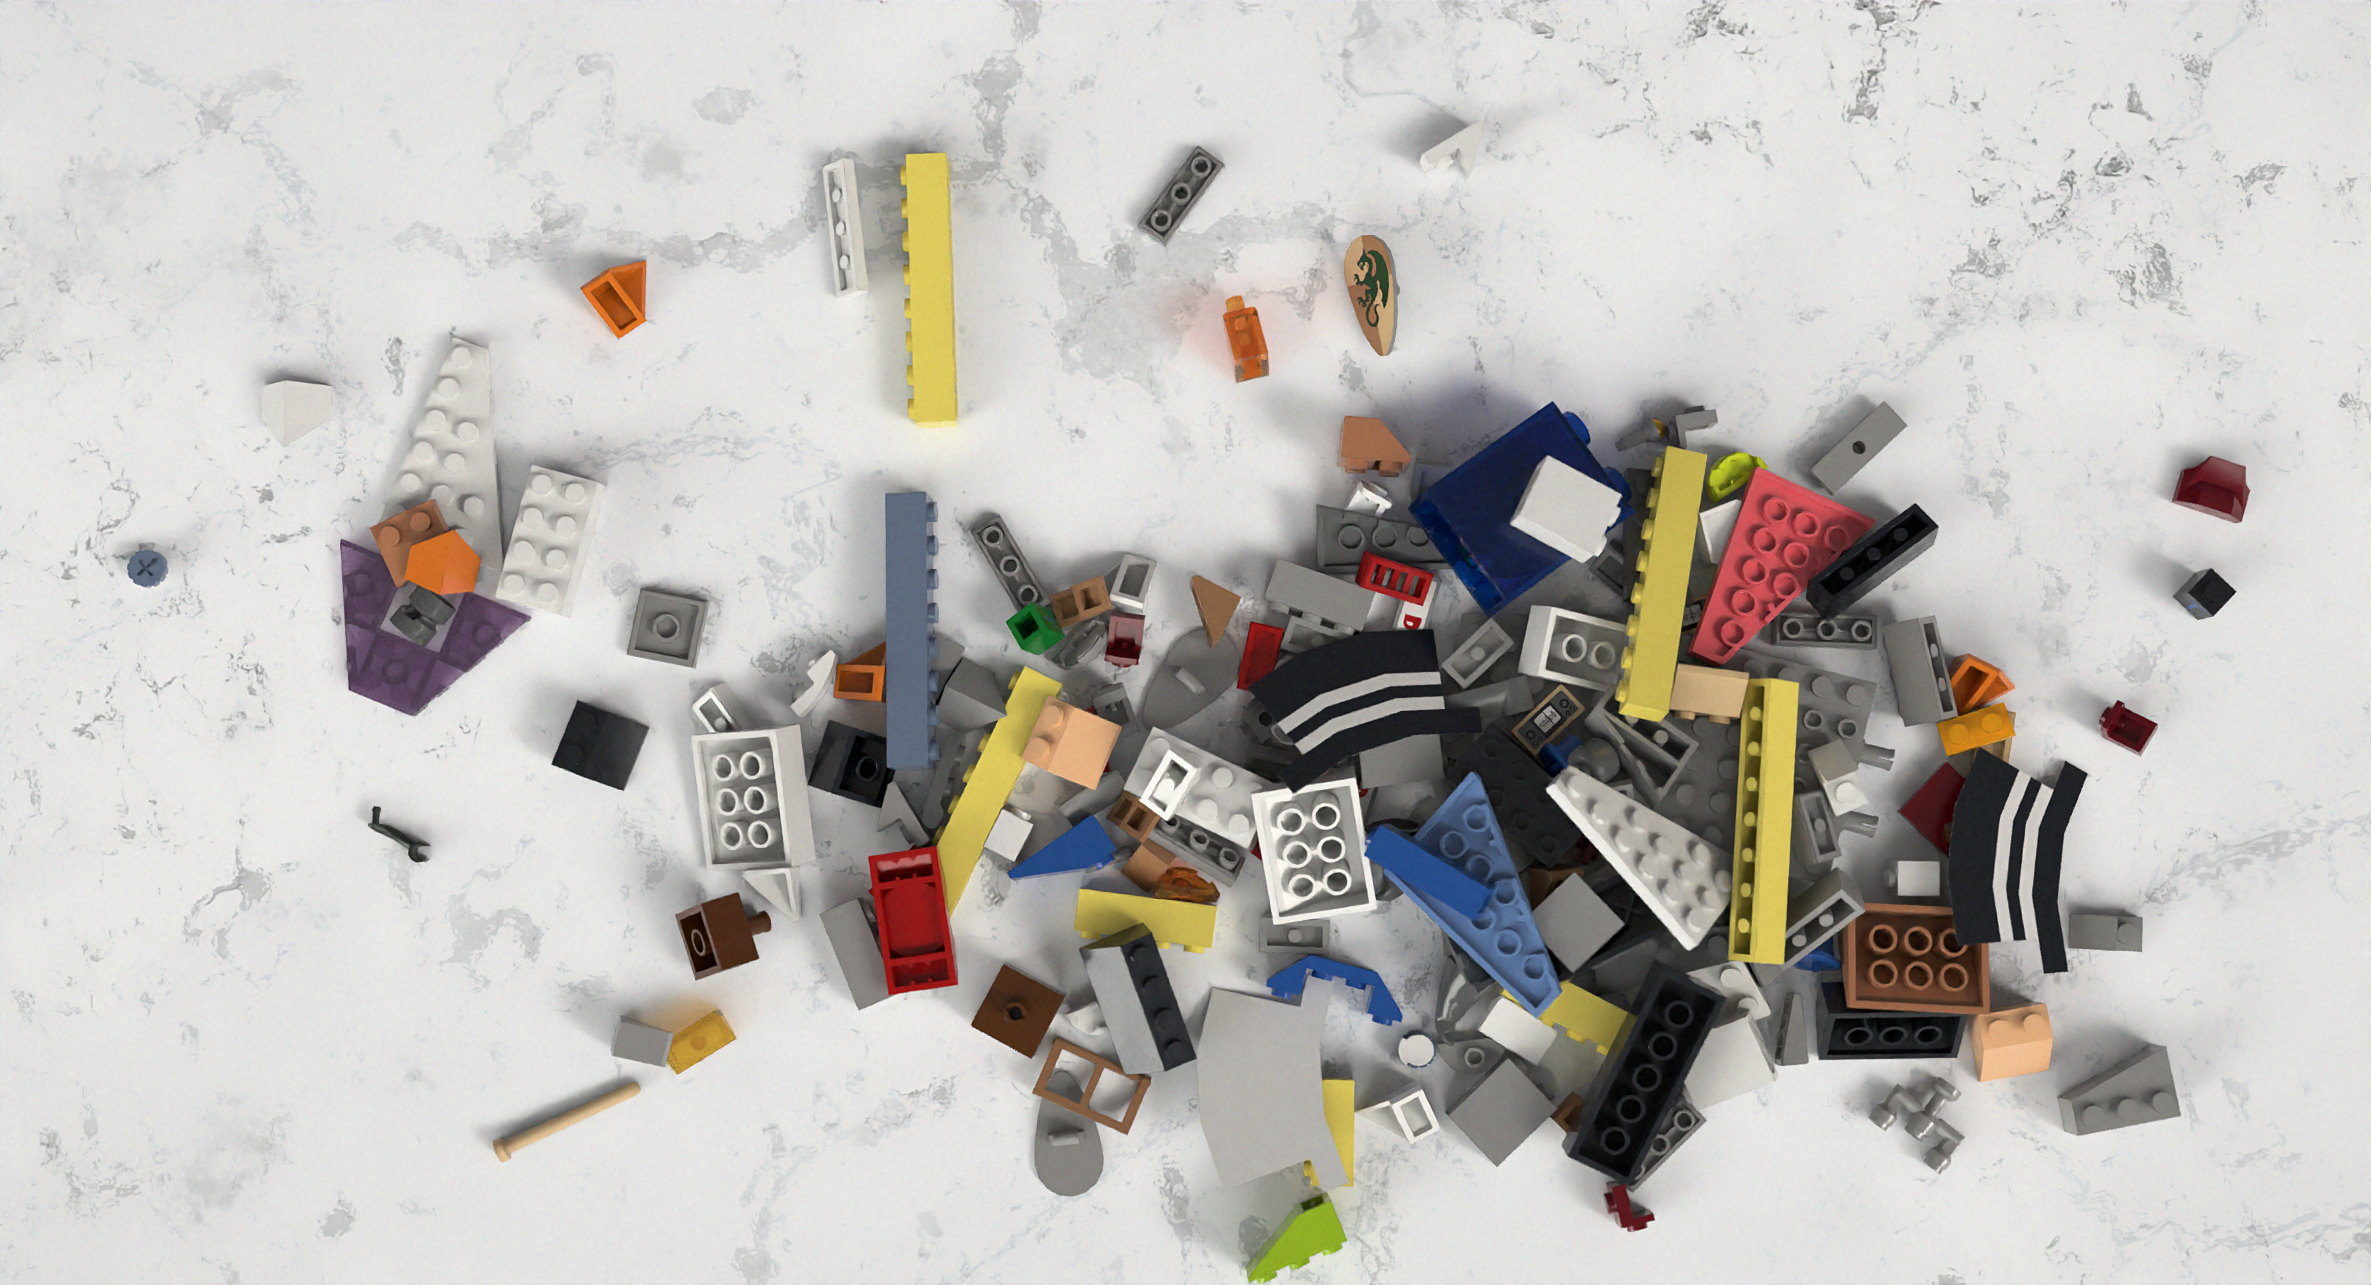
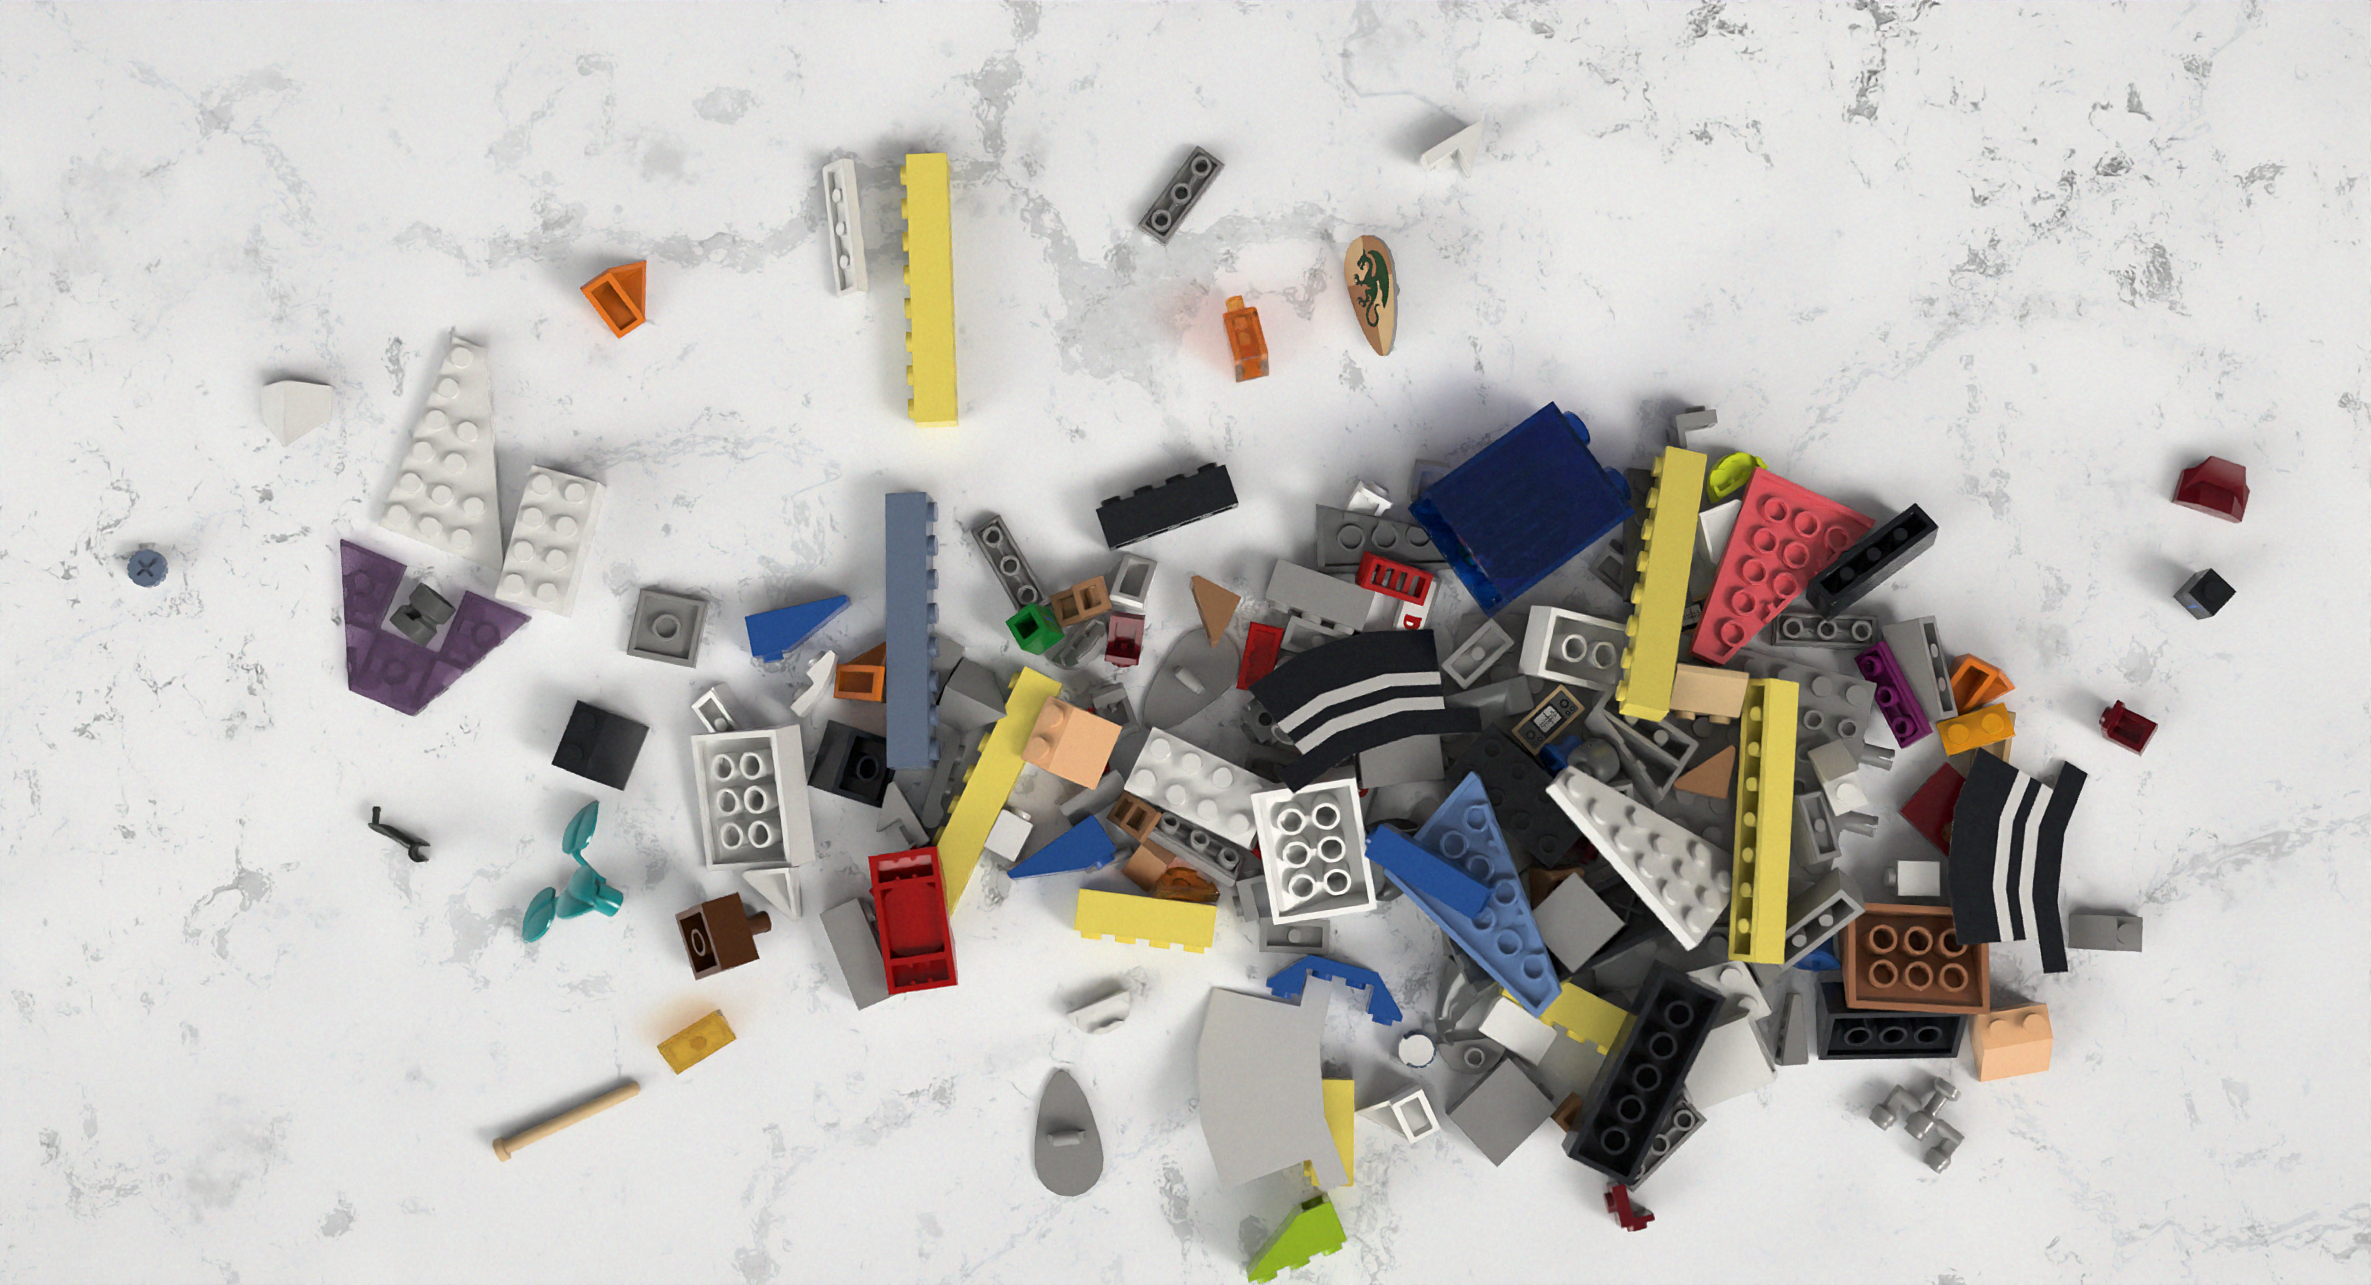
nougat wing [370,499,449,588] -> none
orange slope [404,530,481,595] -> none
light grey slope [610,1015,674,1067] -> none
reddish brown brick [970,962,1067,1059] -> none
medium nougat window [1032,1036,1152,1135] -> none
black slope [1079,922,1197,1075] -> none
white slope [1139,747,1200,821] -> none
nougat slope [1337,416,1411,478] -> none
white brick [1509,455,1622,563] -> none
light grey piece [1615,419,1666,452] -> none
light grey tile [1808,401,1908,496] -> none
light grey wedge [2057,1044,2181,1136] -> none
none -> teal plant [522,800,624,944]
none -> blue slope [745,595,851,664]
none -> black brick [1096,462,1239,552]
none -> light grey bracket [1232,868,1266,922]
none -> medium nougat slope [1671,745,1736,800]
none -> magenta tile [1854,641,1933,749]

